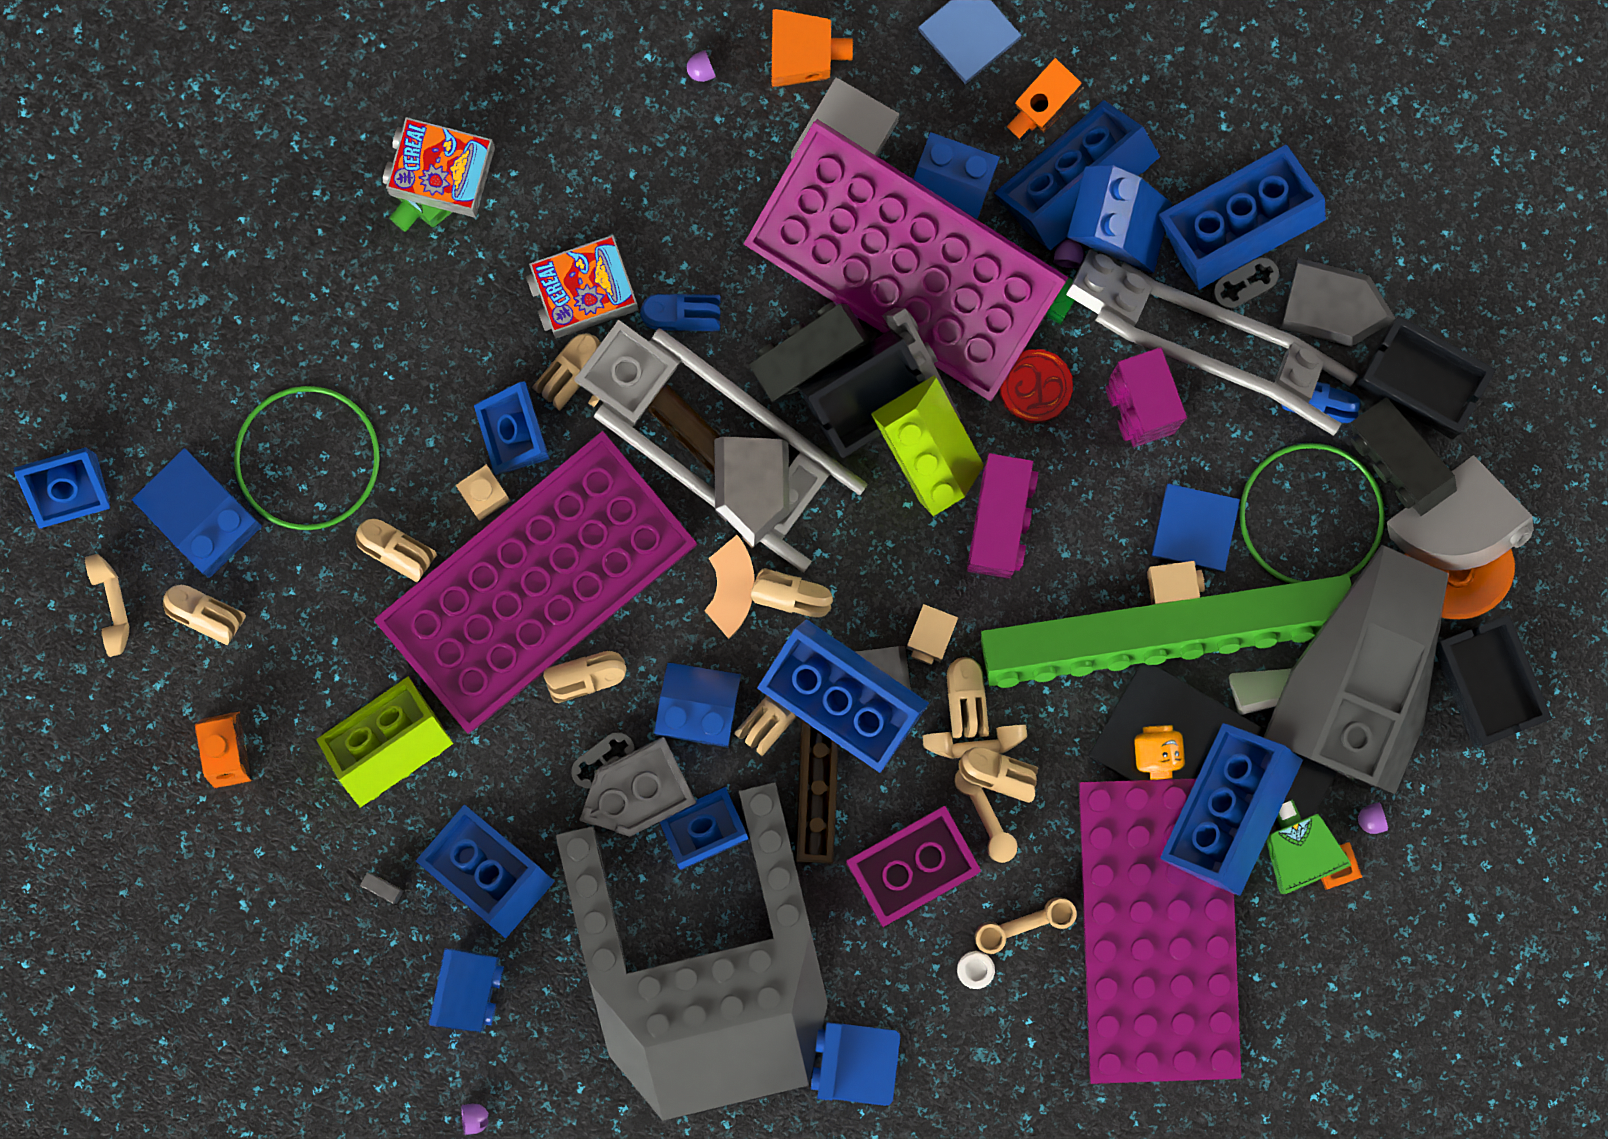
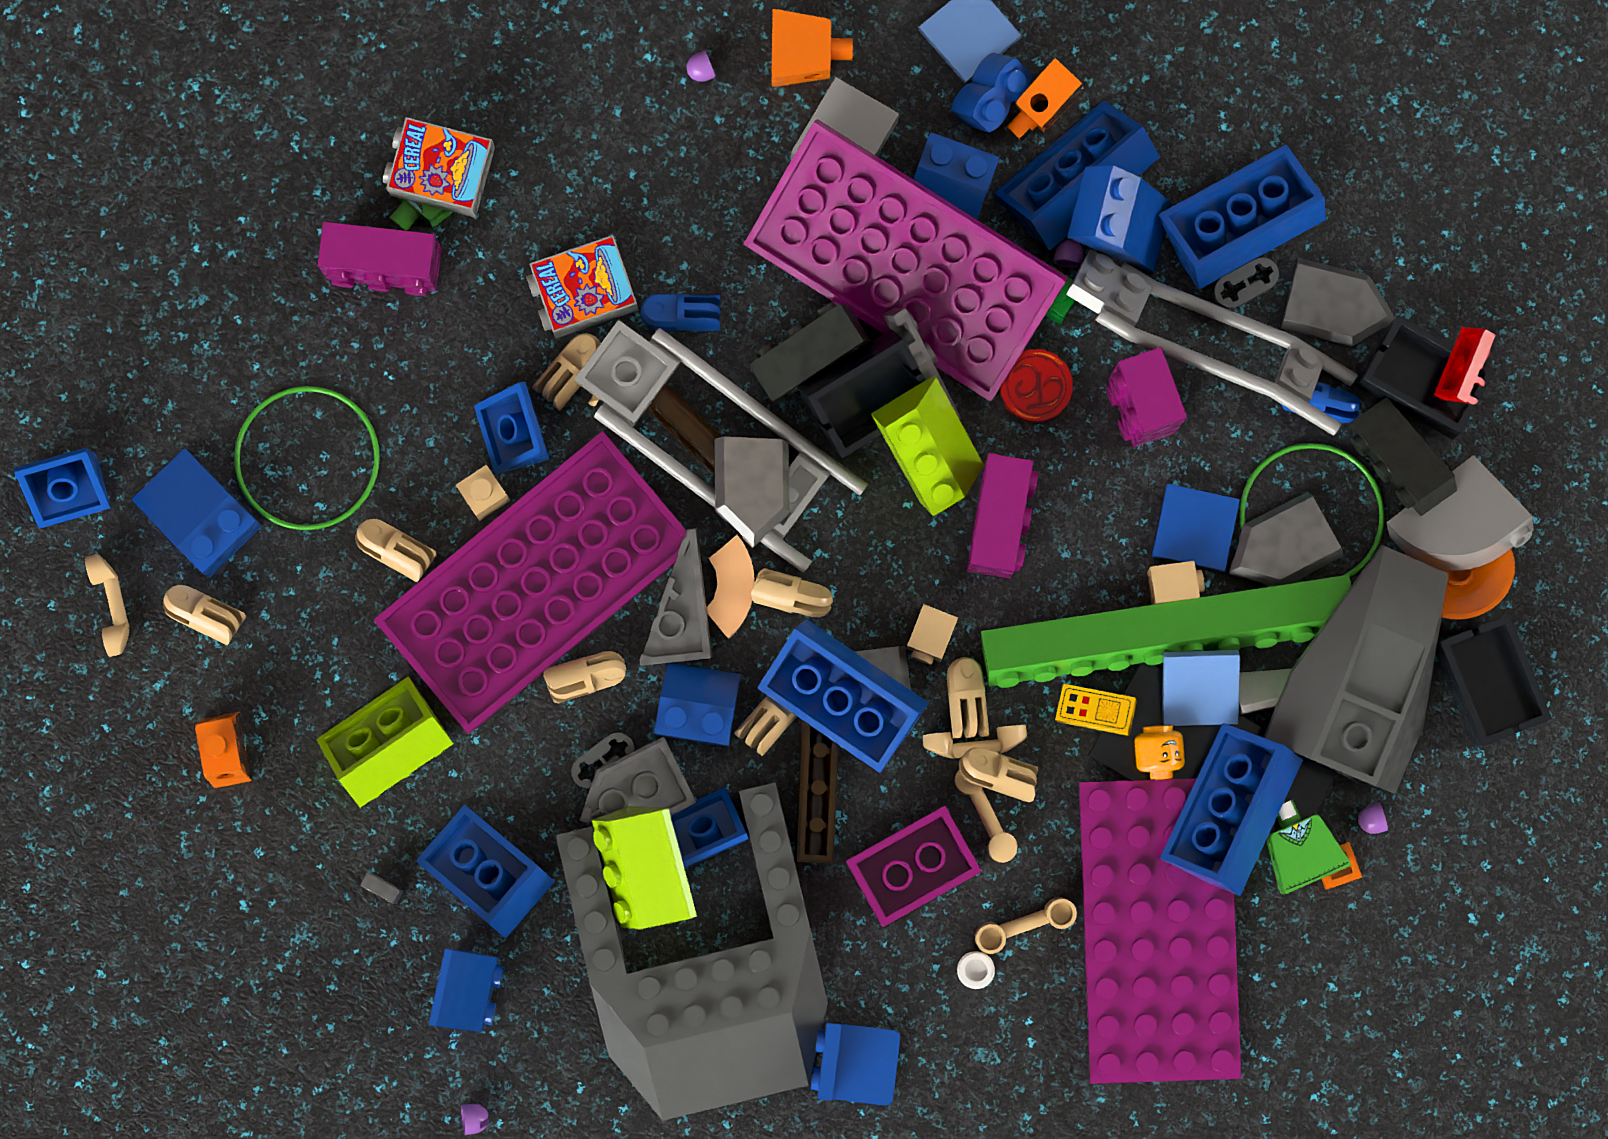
none -> magenta brick [317,222,442,296]
none -> lime slope [592,806,697,929]
none -> flat silver wing [640,528,713,666]
none -> blue brick [951,53,1032,132]
none -> yellow tile [1055,684,1137,736]
none -> medium blue tile [1162,650,1240,726]
none -> flat silver tile [1229,492,1344,587]
none -> red plate [1434,327,1496,404]

